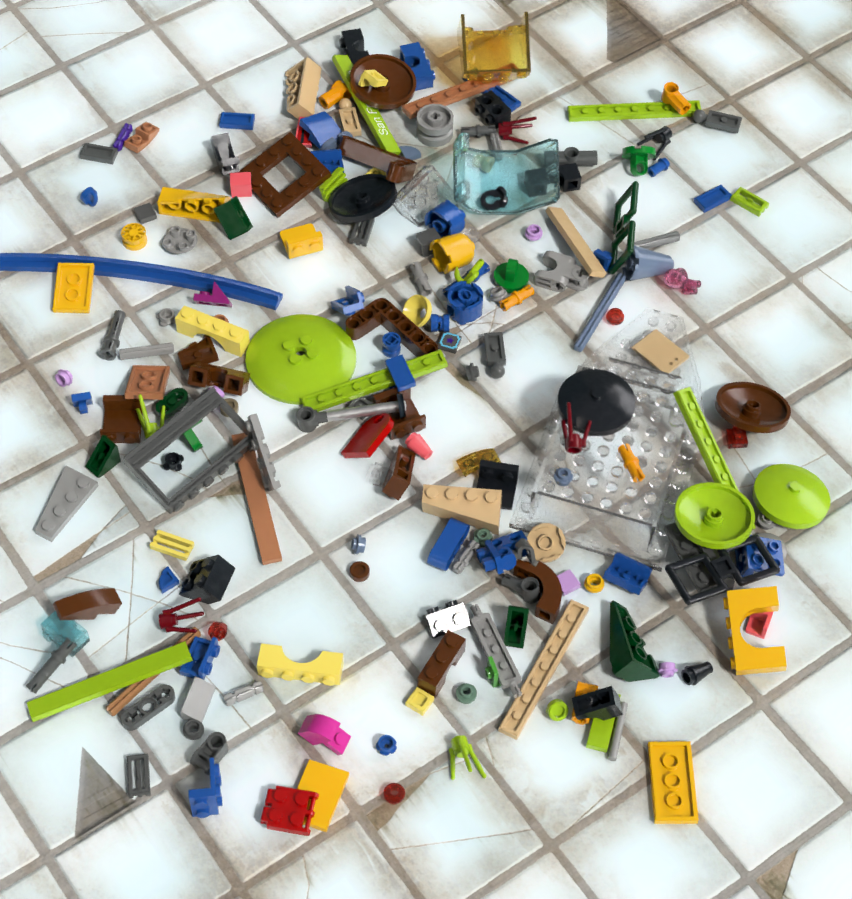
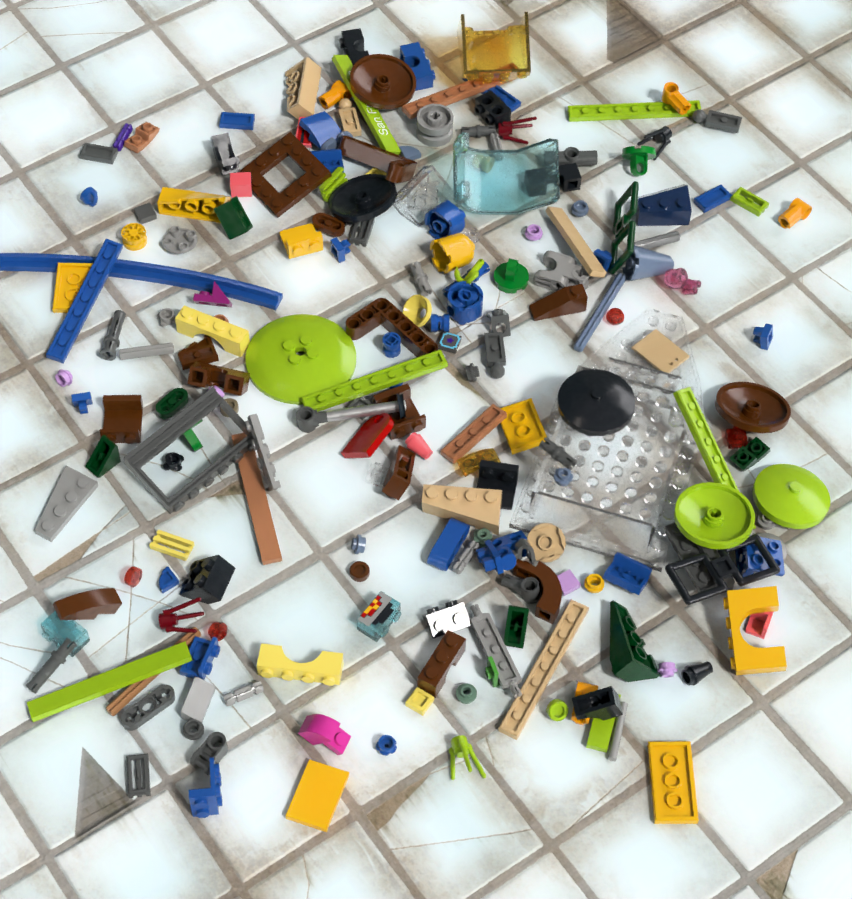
nougat tile [125,365,170,400] -> none
lime plant [136,394,166,439] -> none
red plate [260,786,319,836] -> none
blue bracket [331,285,365,316] -> none
light yellow bracket [358,70,388,88] -> none
clear red plate [384,783,405,804] -> none
blue tile [385,355,416,392] -> none
dark grey panel [416,227,441,257] -> none
black piece [480,186,508,211] -> none
light grey plate [489,286,507,302] -> none
light orange pin [499,285,534,311] -> none
dark red plant [561,402,592,454] -> none
light orange pin [618,443,645,482] -> none
blue pin [647,158,670,177] -> none
none -> blue tile [46,239,123,364]
none -> clear red tile [124,566,142,587]
none -> reddish brown plate [312,213,345,237]
none -> blue tile [330,237,351,263]
none -> brick [357,591,402,642]
none -> nougat tile [440,404,507,464]
none -> dark grey bracket [487,309,511,337]
none -> yellow tile [500,398,547,455]
none -> reddish brown slope [529,284,588,321]
none -> dark grey pin [539,437,577,470]
none -> sand blue plate [571,200,589,217]
none -> dark blue wedge [635,184,692,226]
none -> dark green slope [729,437,770,471]
none -> blue tile [753,323,773,350]
none -> light orange piece [778,198,812,229]

